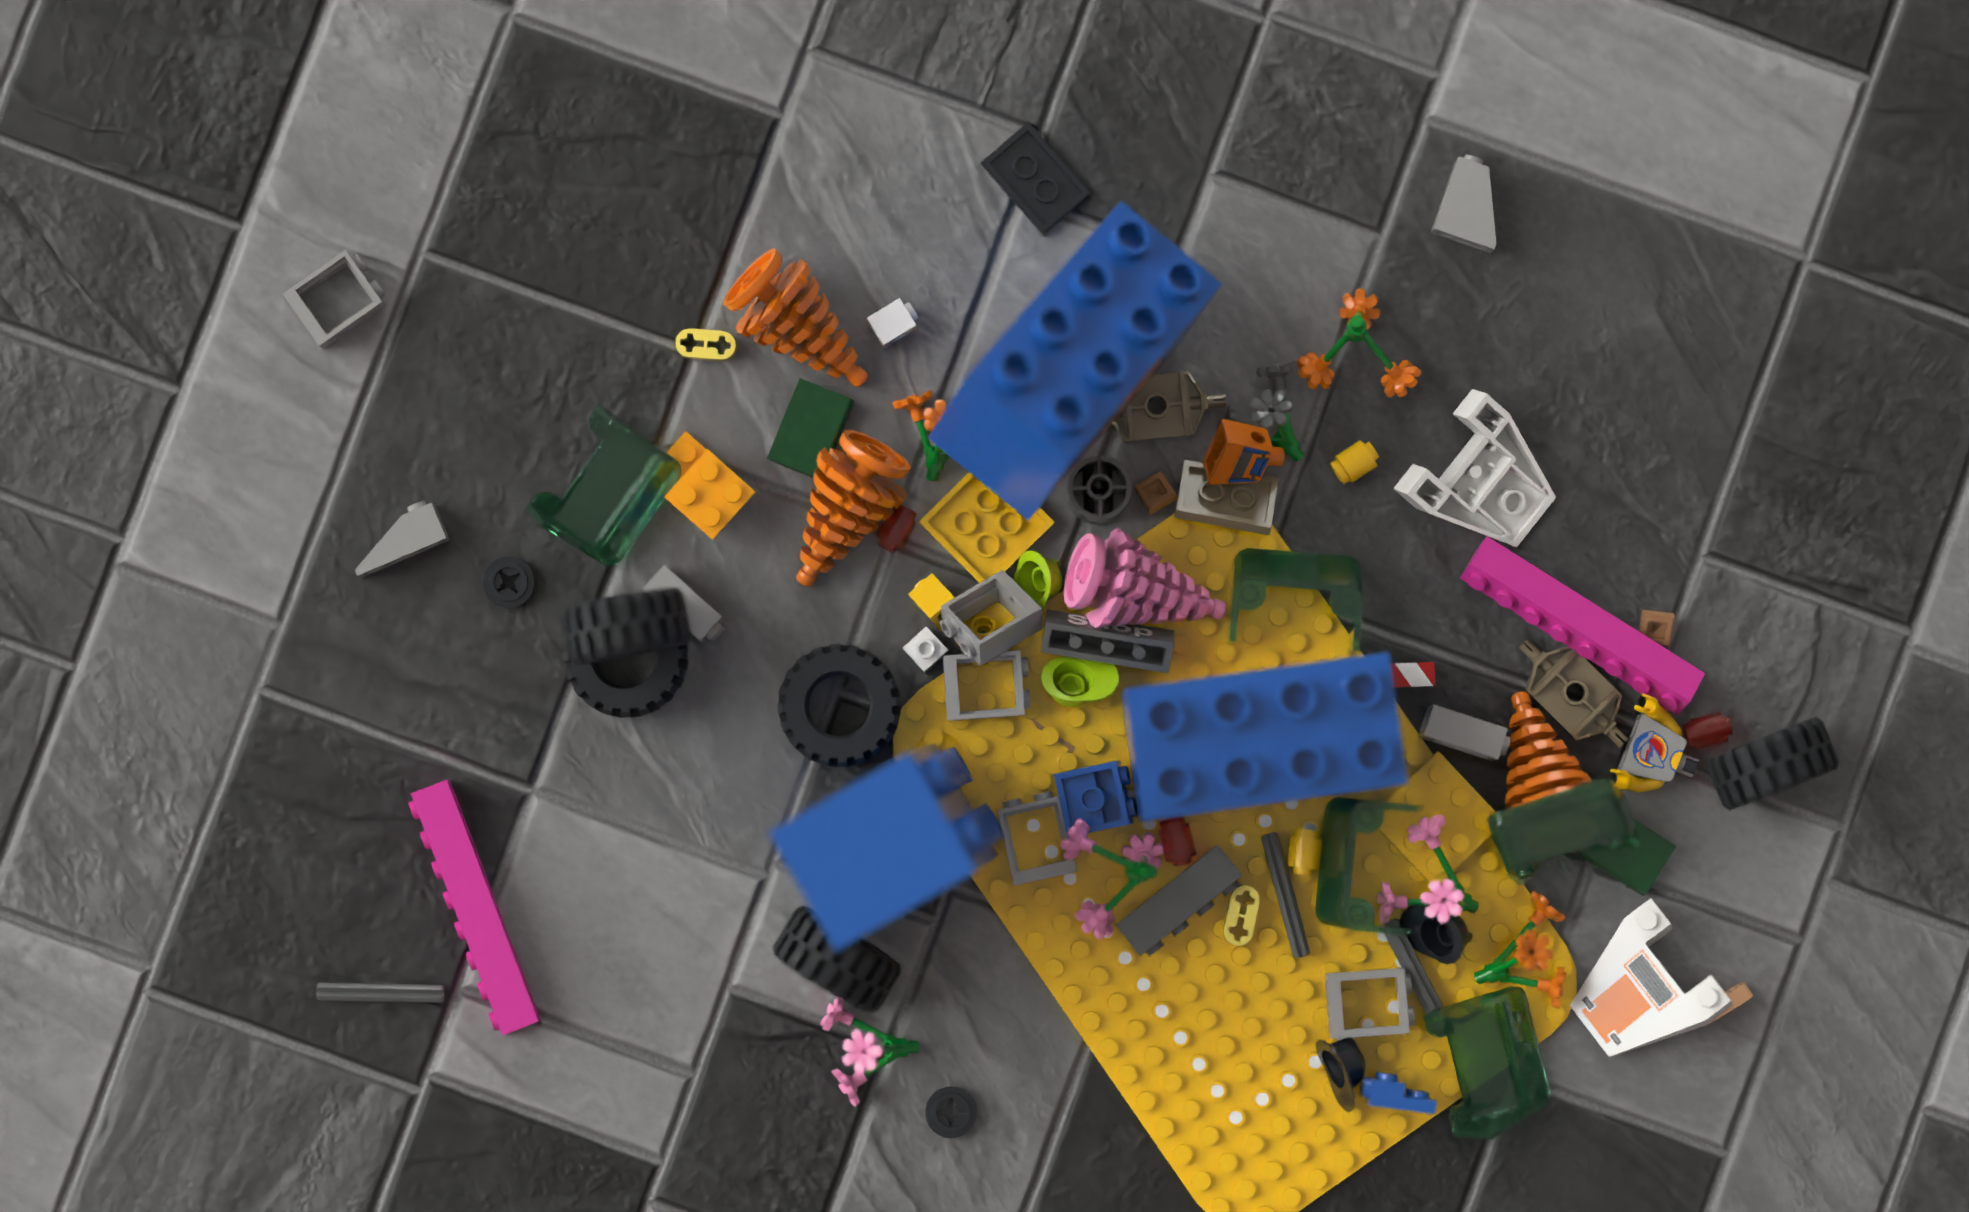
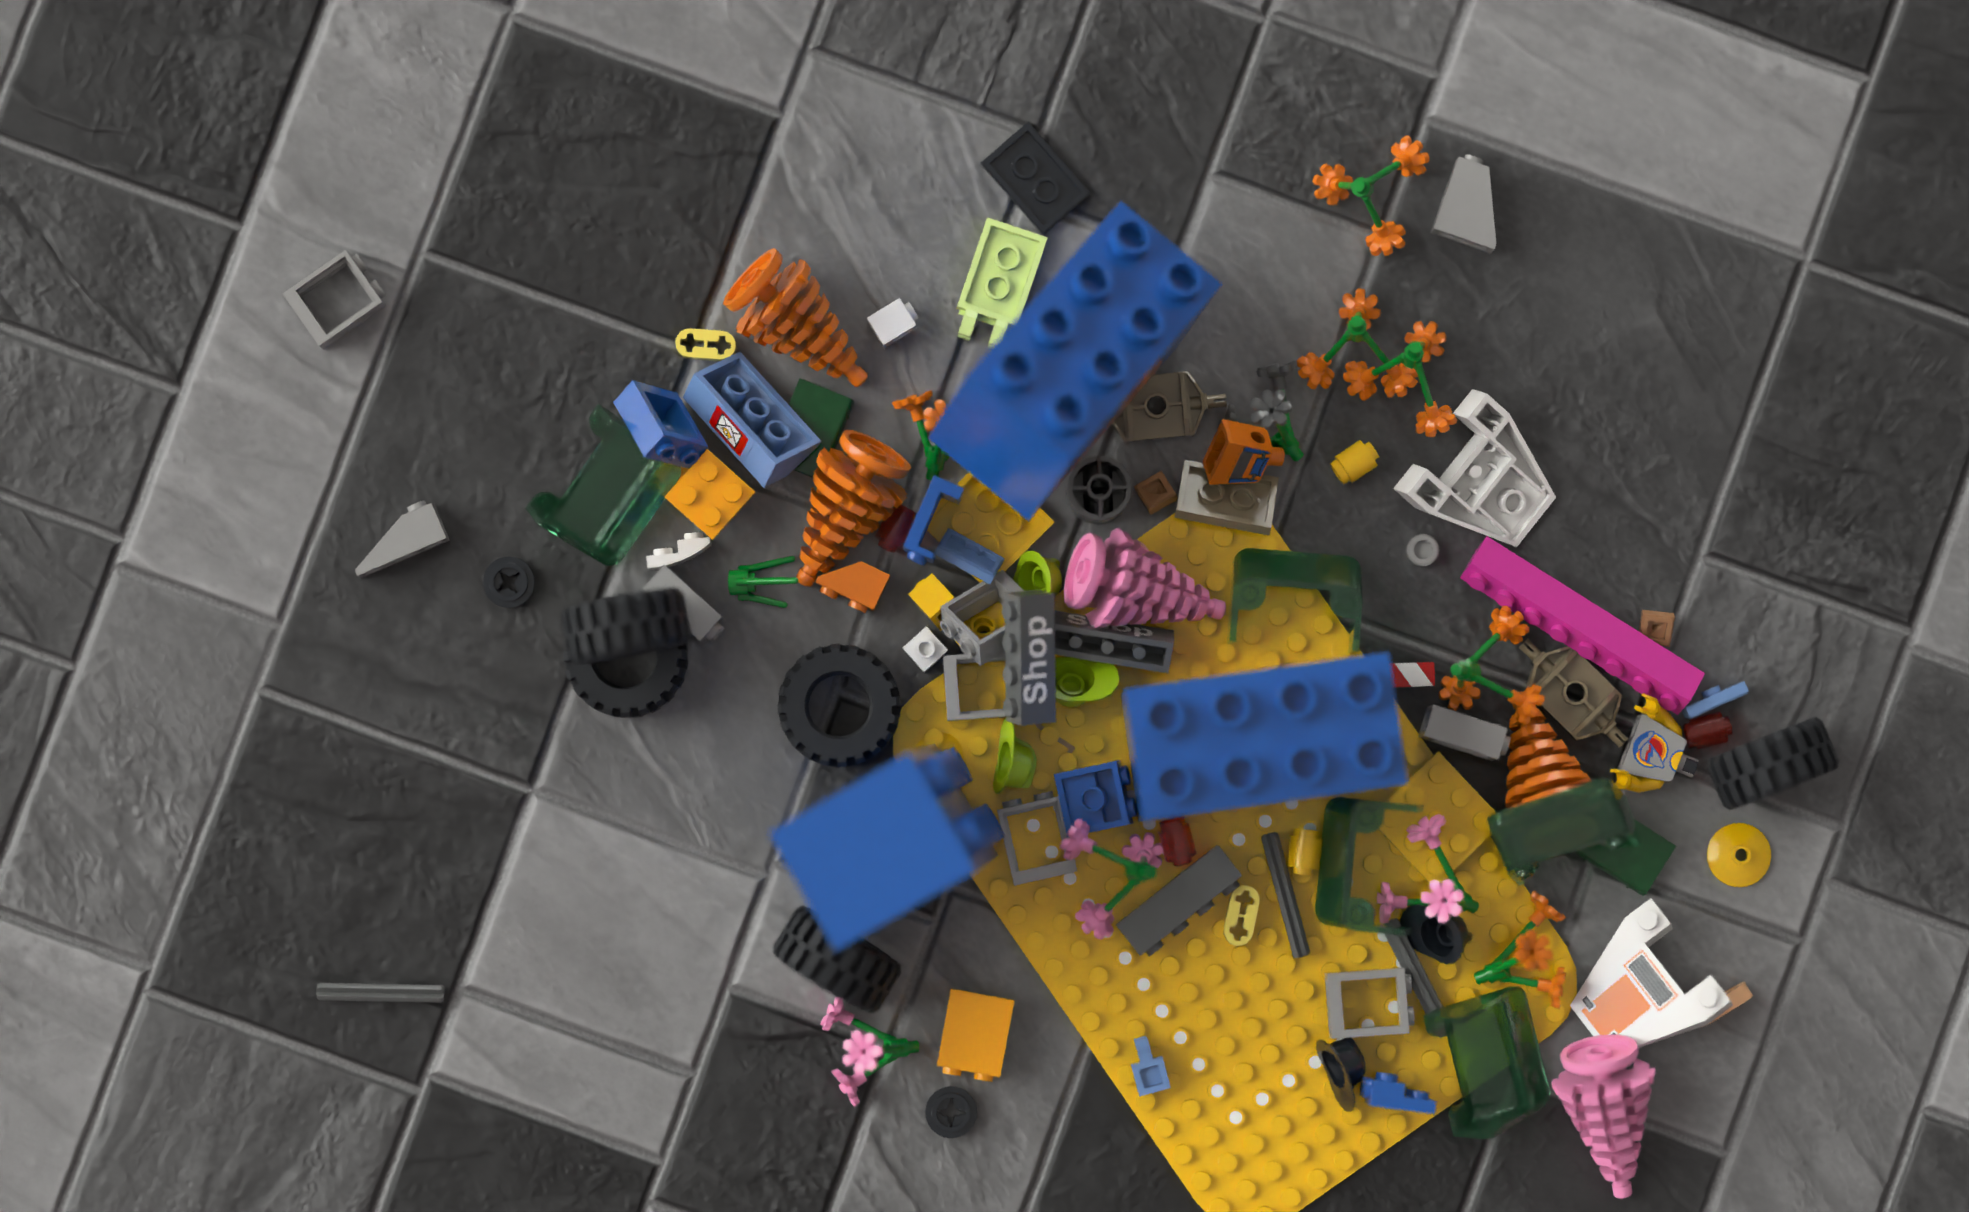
dark pink brick [409,780,541,1035] -> none
none -> blue window [613,380,708,469]
none -> white slope [646,532,712,570]
none -> medium blue slope [683,352,821,488]
none -> green plant [728,556,799,608]
none -> orange slope [816,561,891,613]
none -> blue panel [903,475,964,566]
none -> medium blue plate [934,528,1005,584]
none -> light orange panel [937,988,1014,1082]
none -> yellowish green tile [957,217,1048,348]
none -> lime piece [993,718,1037,794]
none -> dark grey brick [1002,590,1056,726]
none -> medium blue plate [1131,1036,1171,1096]
none -> orange plant [1313,135,1430,256]
none -> orange plant [1343,321,1457,437]
none -> light grey tile [1406,534,1439,567]
none -> orange plant [1438,606,1545,725]
none -> bright pink plant [1552,1035,1655,1199]
none -> medium blue plate [1682,681,1749,719]
none -> yellow dish [1707,823,1771,887]

